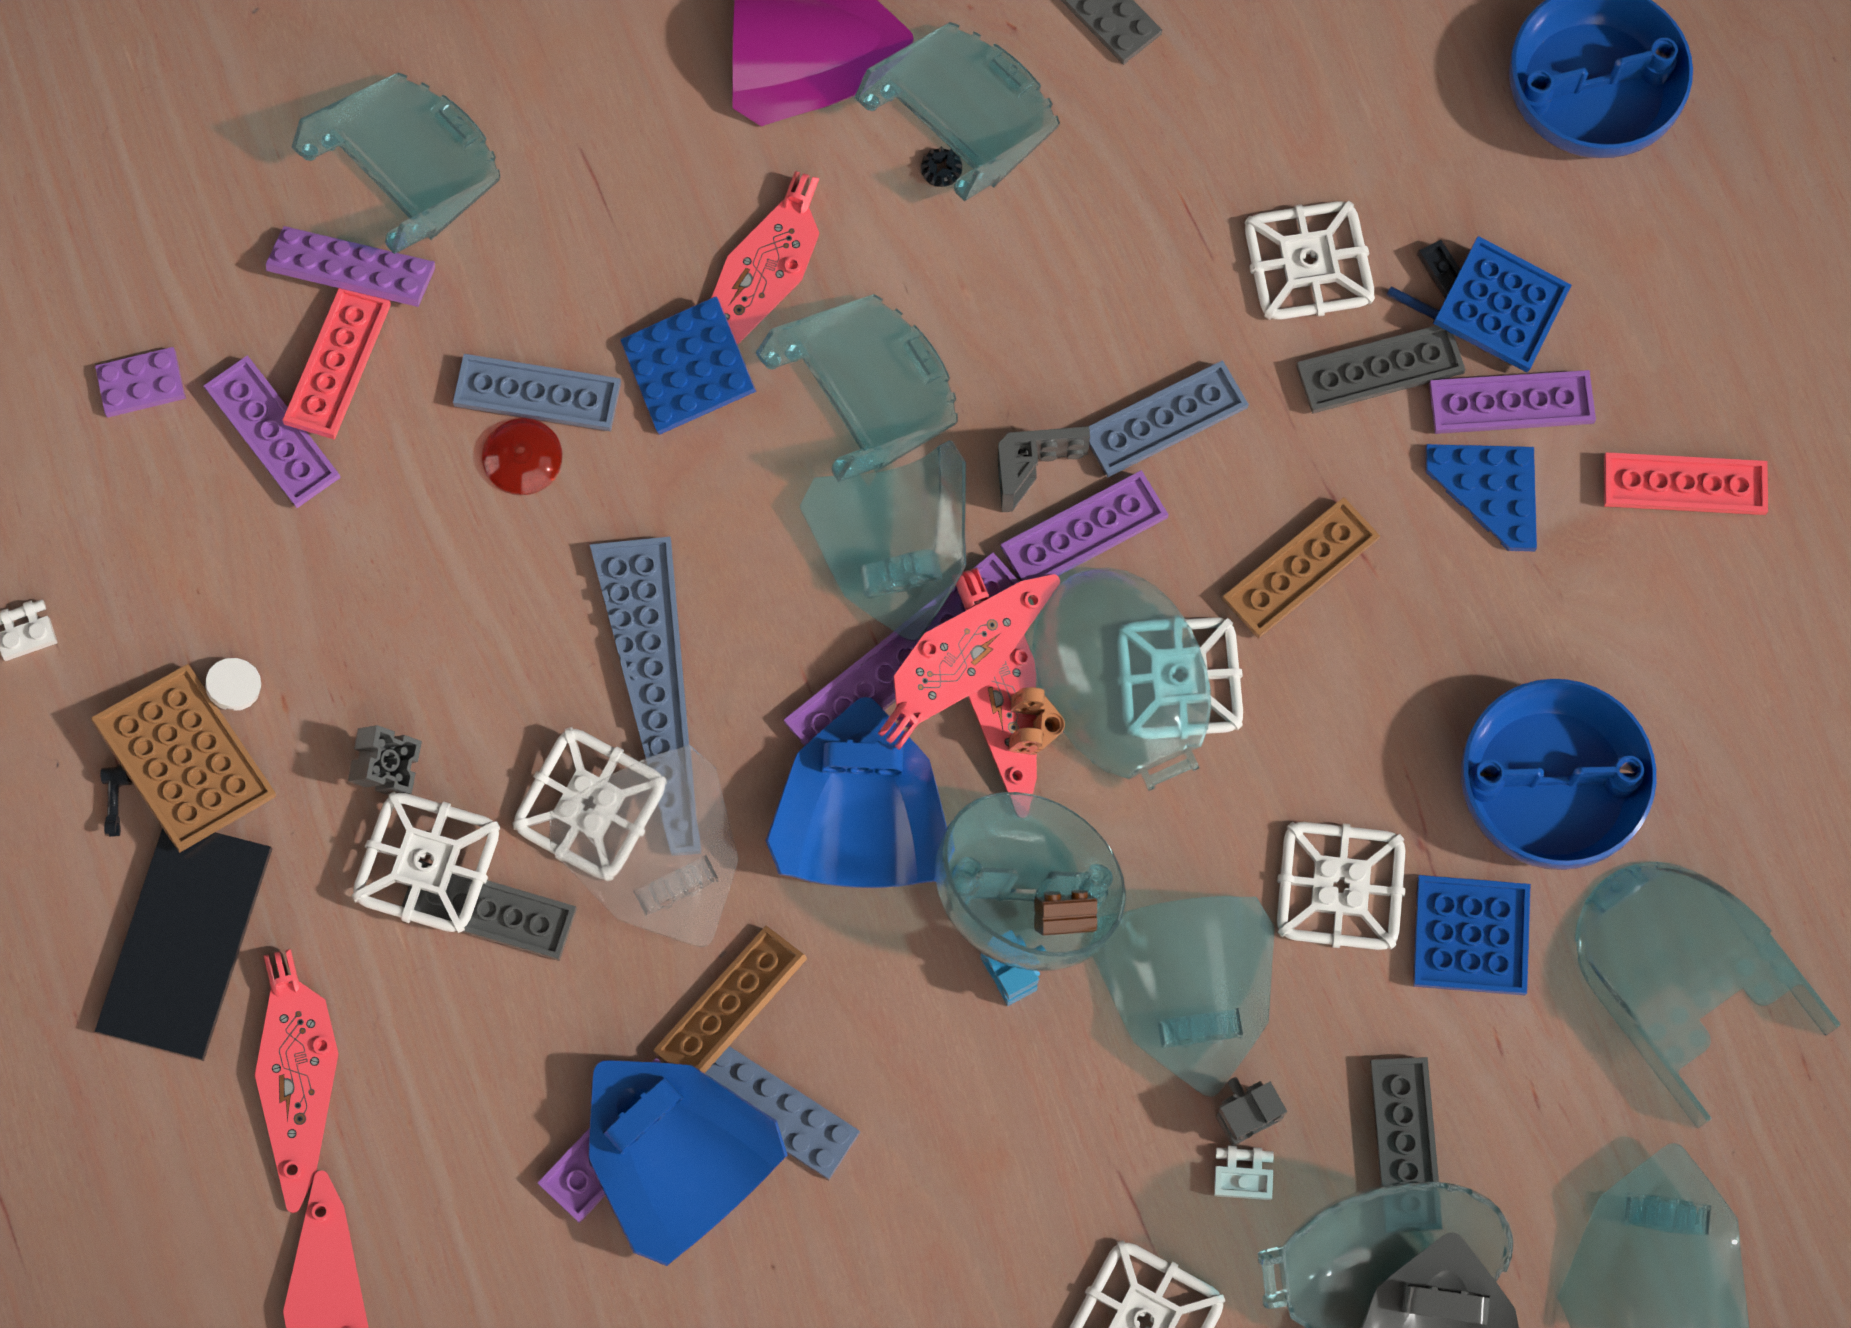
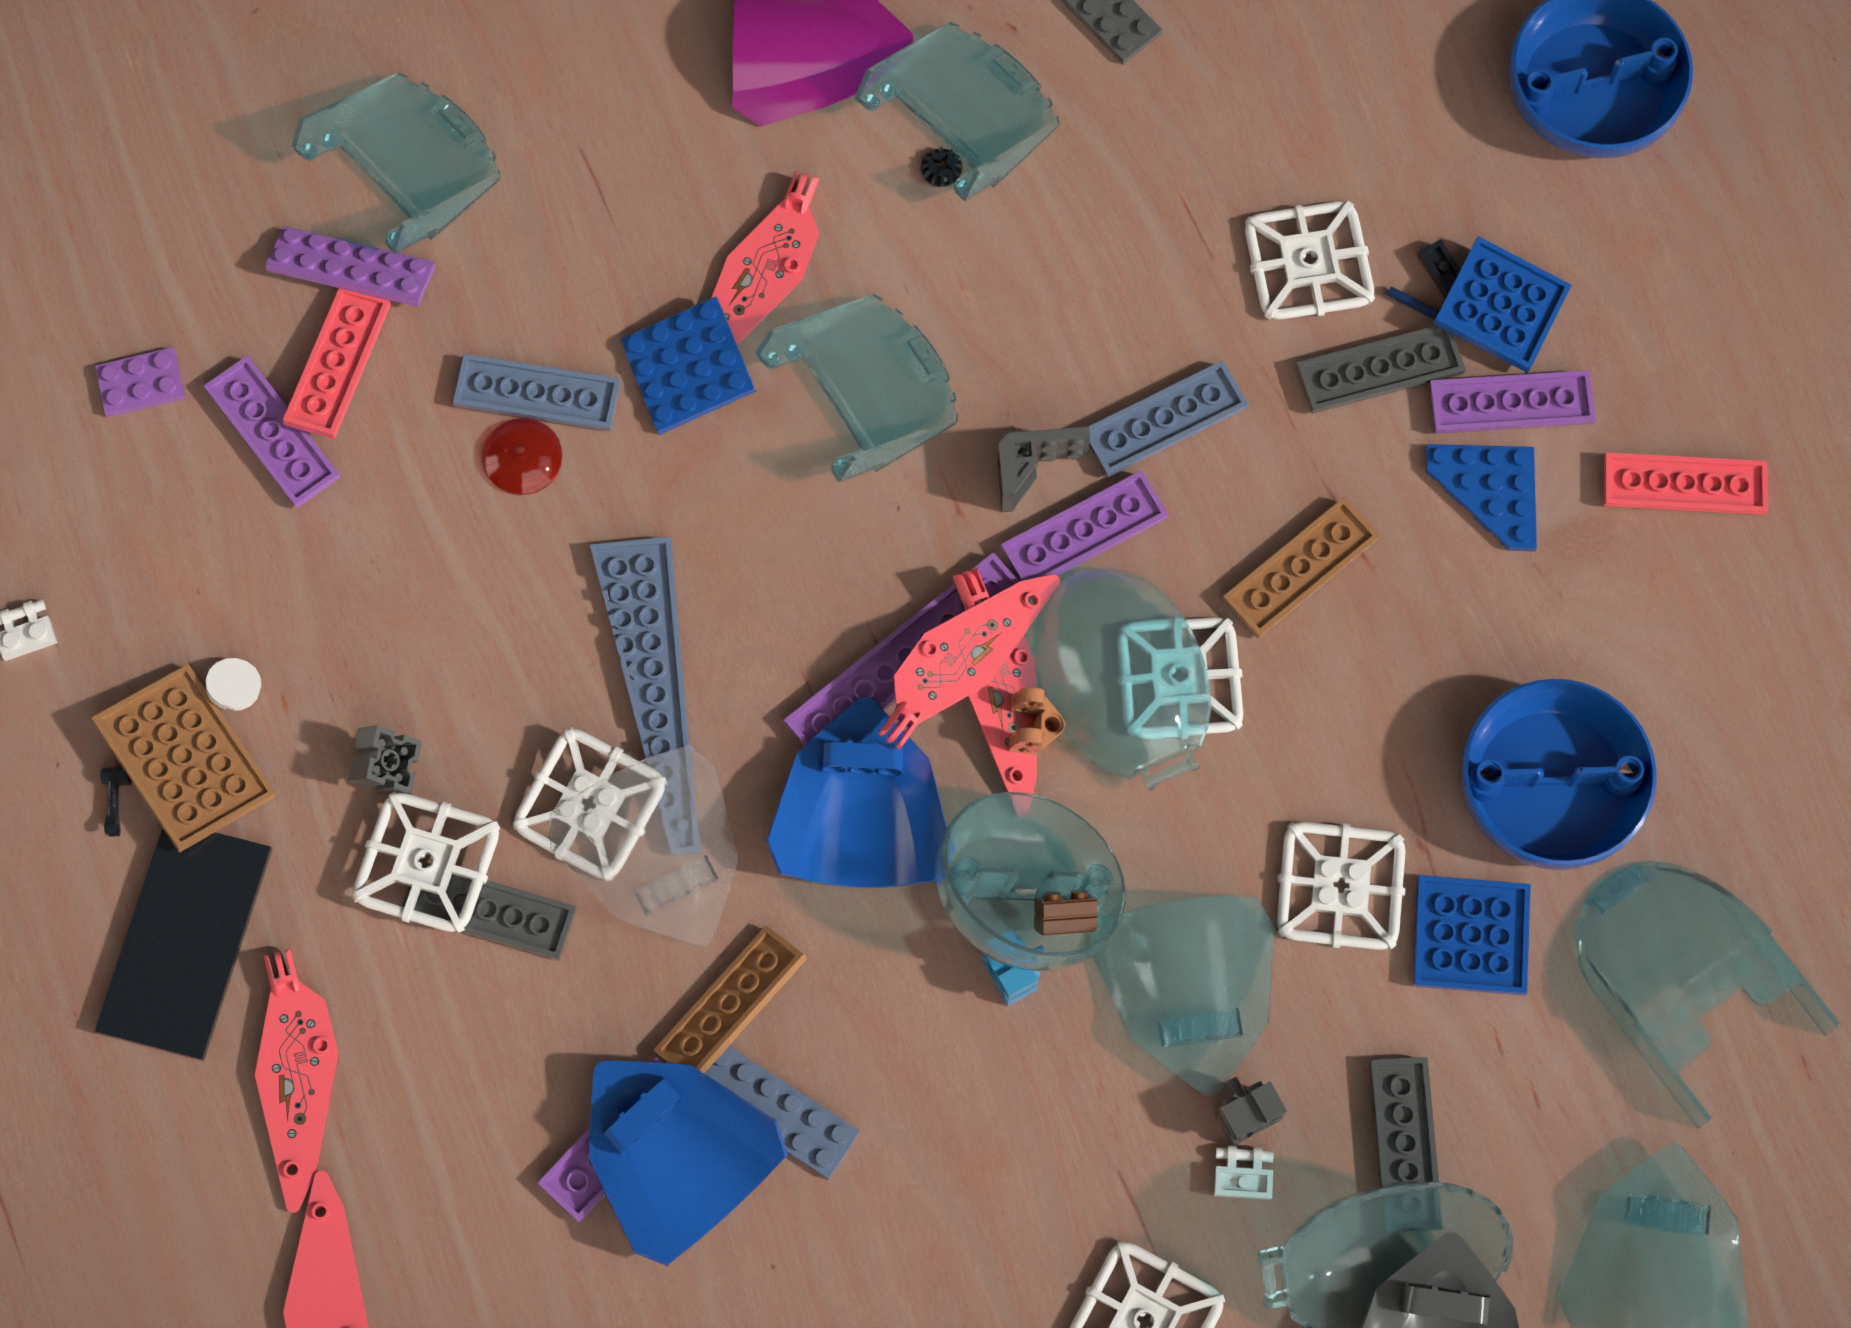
clear light blue windscreen [799,441,966,641] -> none

